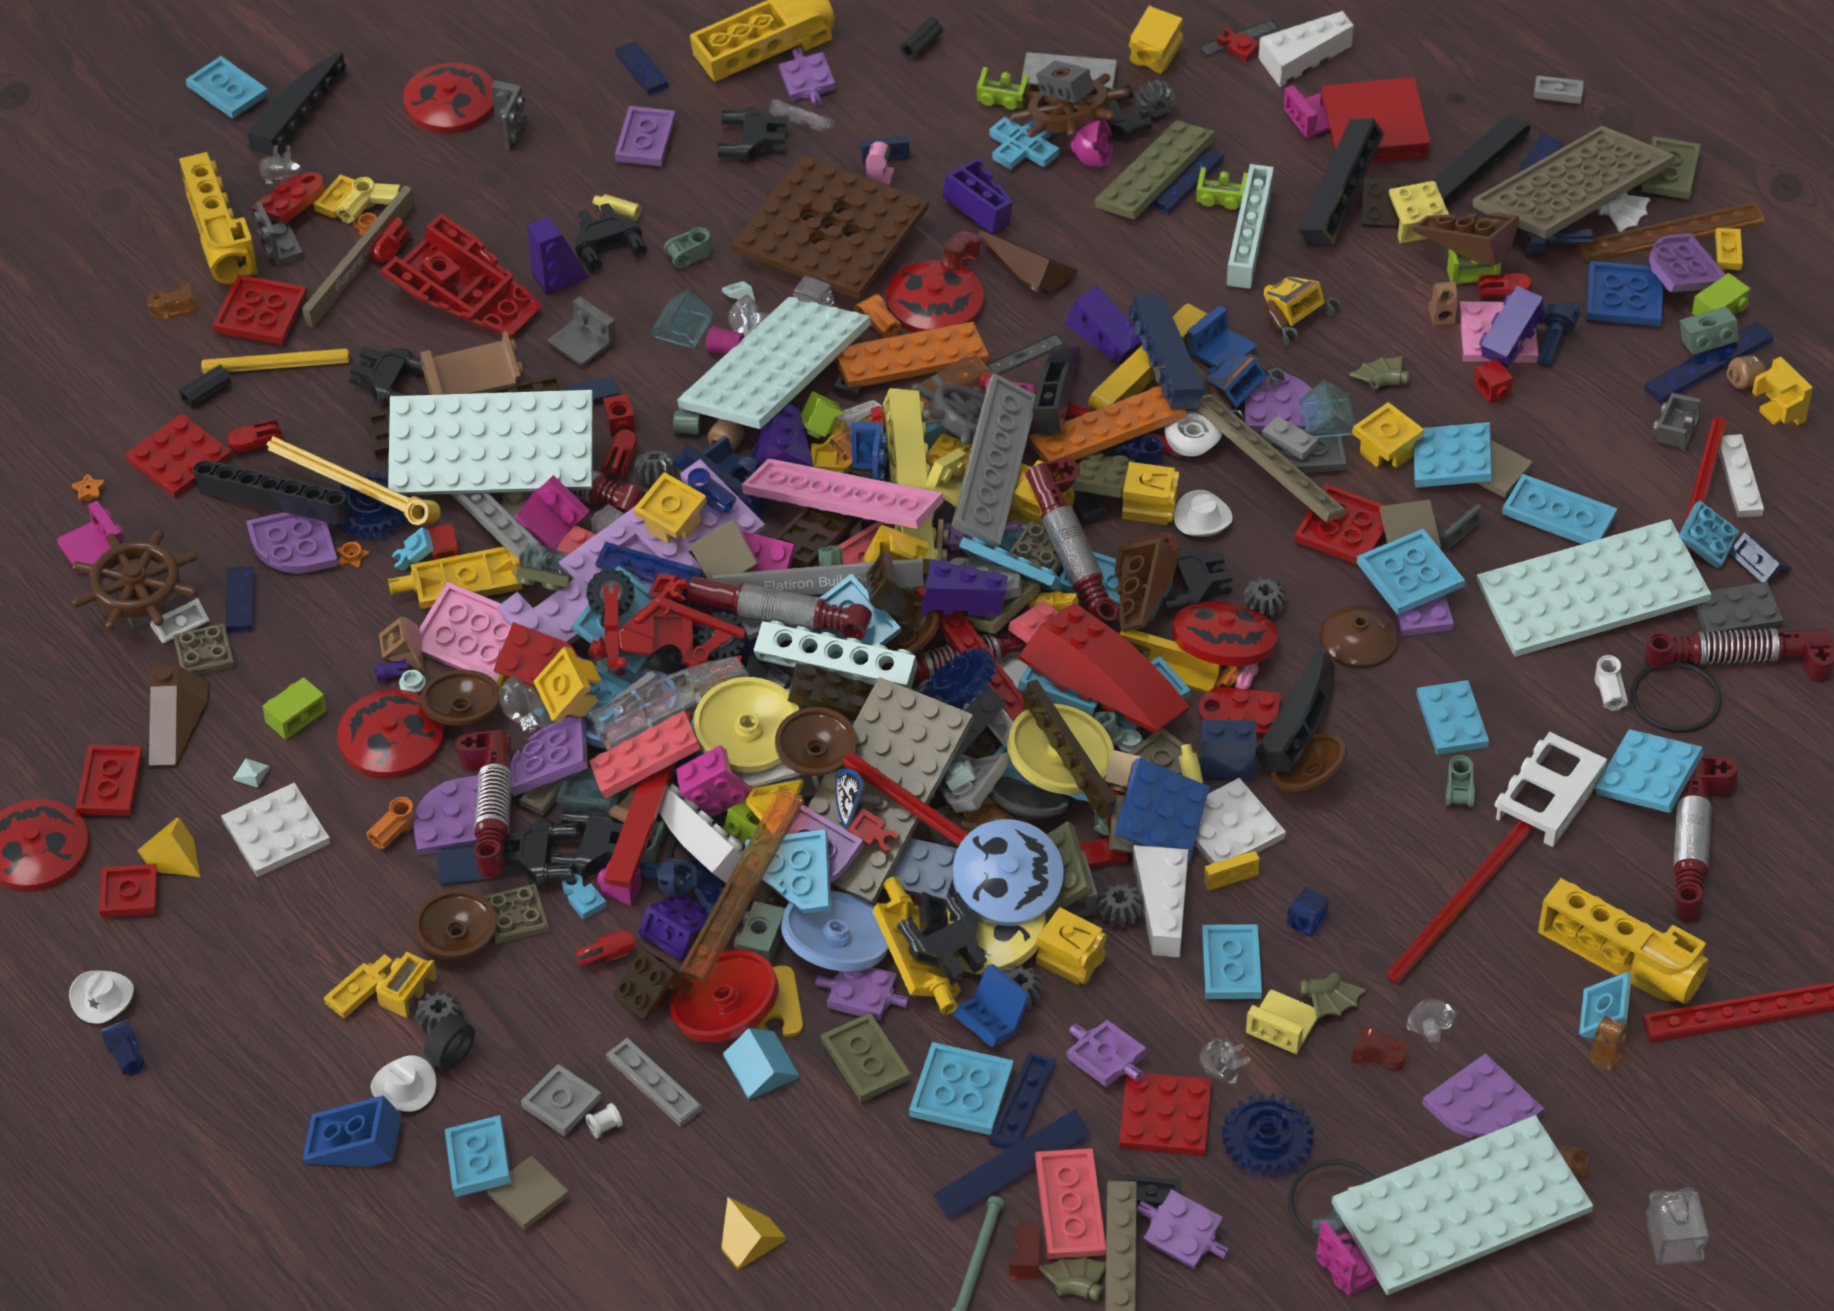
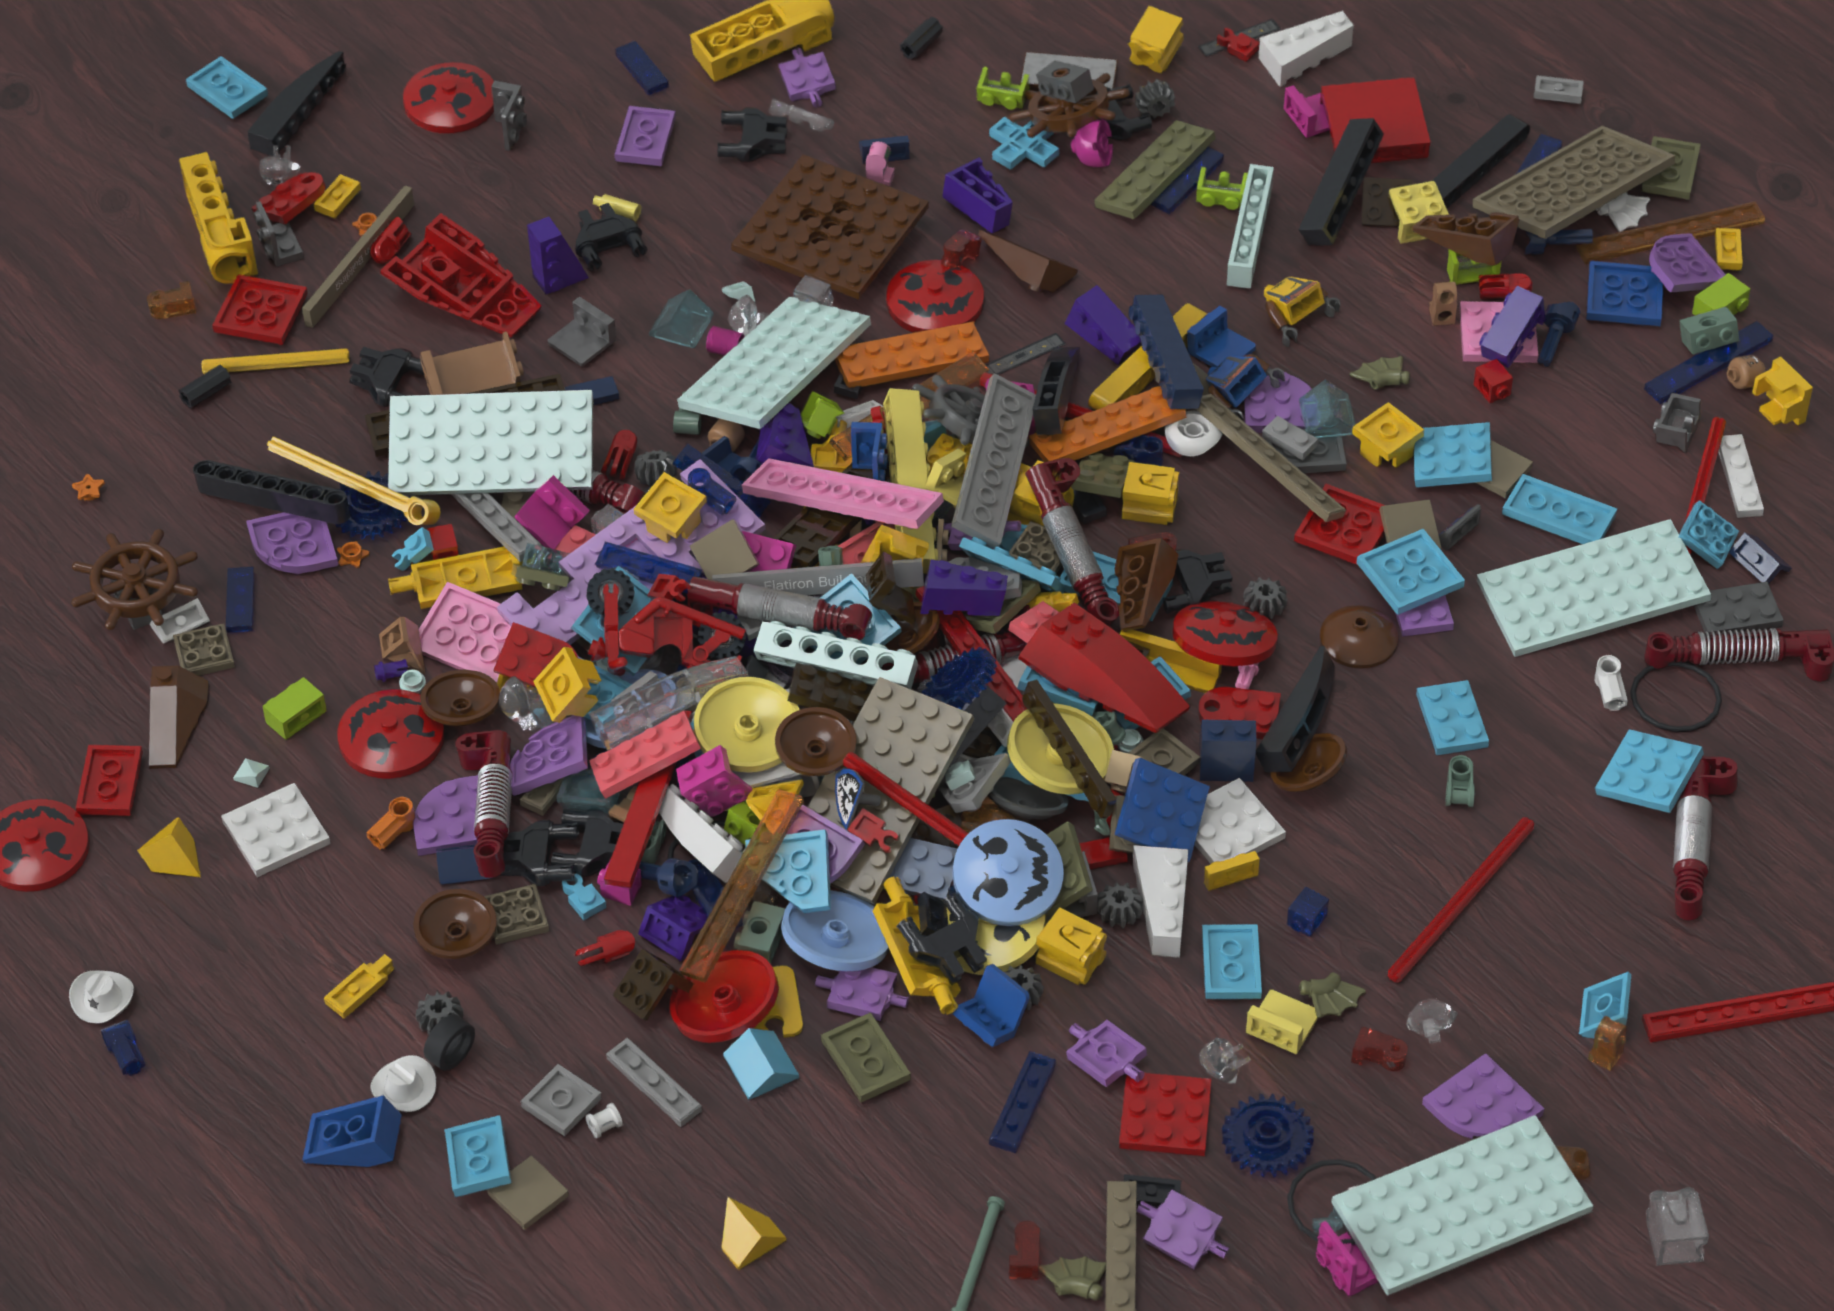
dark pink bracket [57,501,125,573] -> none
red plate [99,864,158,918] -> none
red plate [124,414,233,499] -> none
red arm [227,419,284,453] -> none
light yellow piece [336,177,402,224] -> none
yellow window [376,952,437,1018] -> none
red brick [603,394,635,437] -> none
sand green piece [664,227,712,269] -> none
orange piece [854,294,901,338] -> none
medium azure plate [909,1042,1014,1135] -> none
clear blue tile [933,1109,1091,1219] -> none
coral plate [1035,1148,1106,1259] -> none
white hat [1174,490,1233,537] -> none
light yellow cylinder [1178,744,1204,784] -> none
orange plate [1215,666,1240,687] -> none
white window [1495,732,1607,847] -> none
yellow brick [1538,878,1709,1004] -> none

